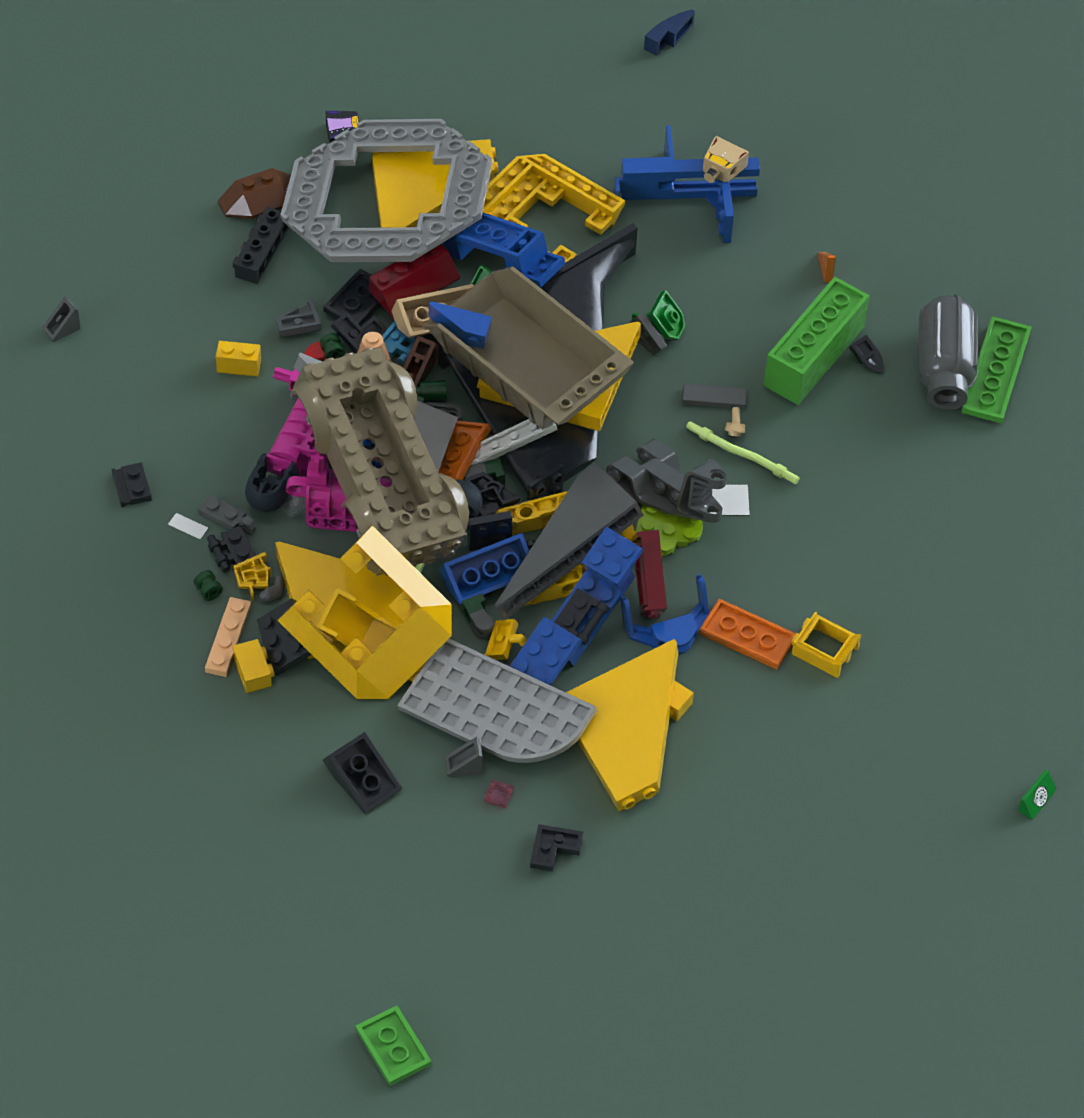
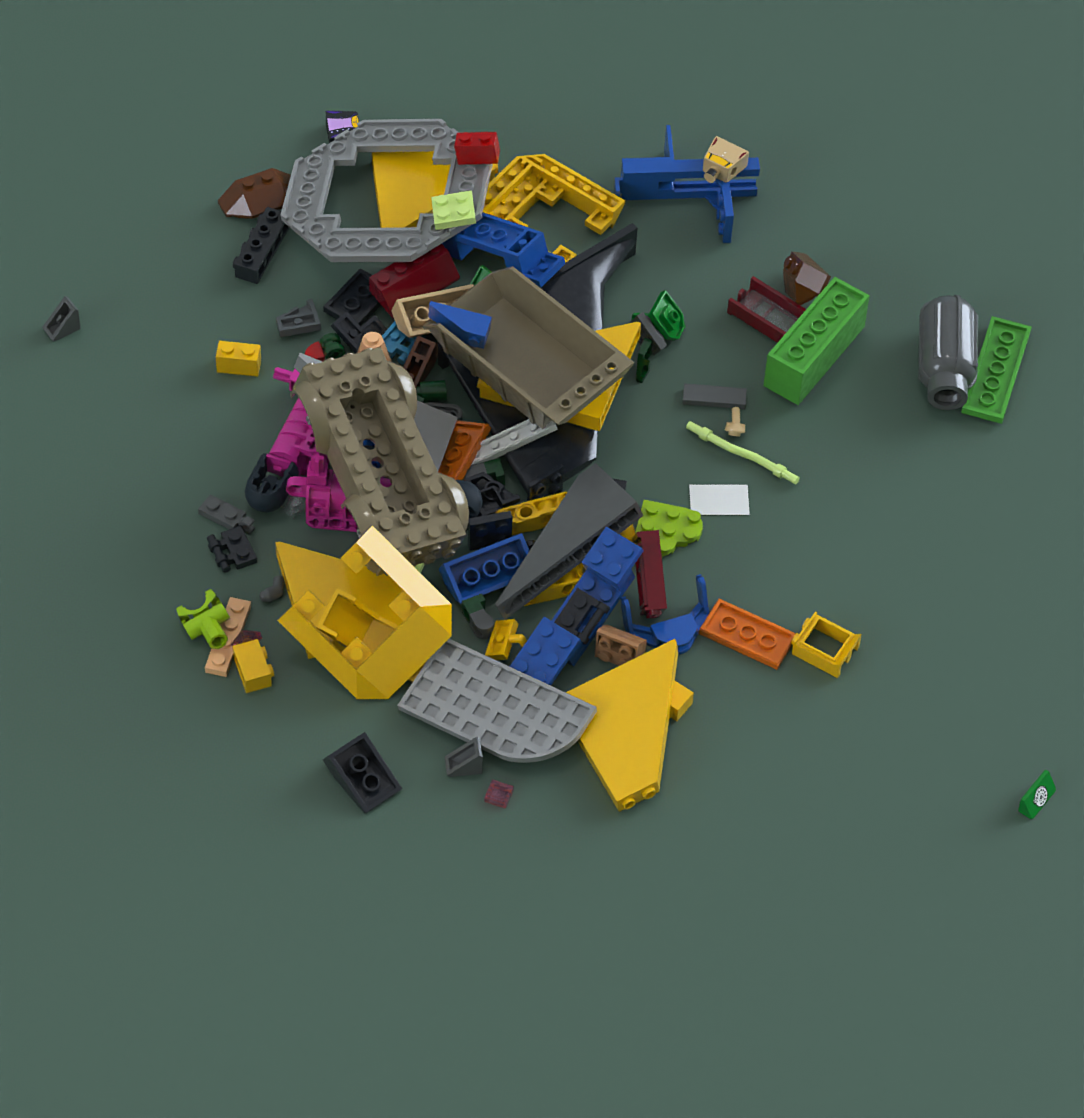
black plate [111,462,152,507] -> none
white sticker [168,513,208,539] -> none
dark green wheel [193,570,223,601] -> none
yellow piece [234,552,271,601] -> none
black plate [257,598,312,676] -> none
bright green plate [355,1005,432,1087] -> none
black plate [530,824,584,872] -> none
dark grey piece [606,439,727,523] -> none
dark blue slope [644,9,695,56] -> none
orange tile [817,252,836,283] -> none
black plate [849,335,884,374] -> none
none -> lime connector [176,589,230,649]
none -> clear pink tile [231,630,262,646]
none -> yellowish green plate [431,190,476,230]
none -> red brick [454,132,500,165]
none -> medium nougat slope [595,624,647,666]
none -> dark green slope [636,338,653,383]
none -> dark red door [727,276,806,343]
none -> reddish brown wedge [783,251,831,305]

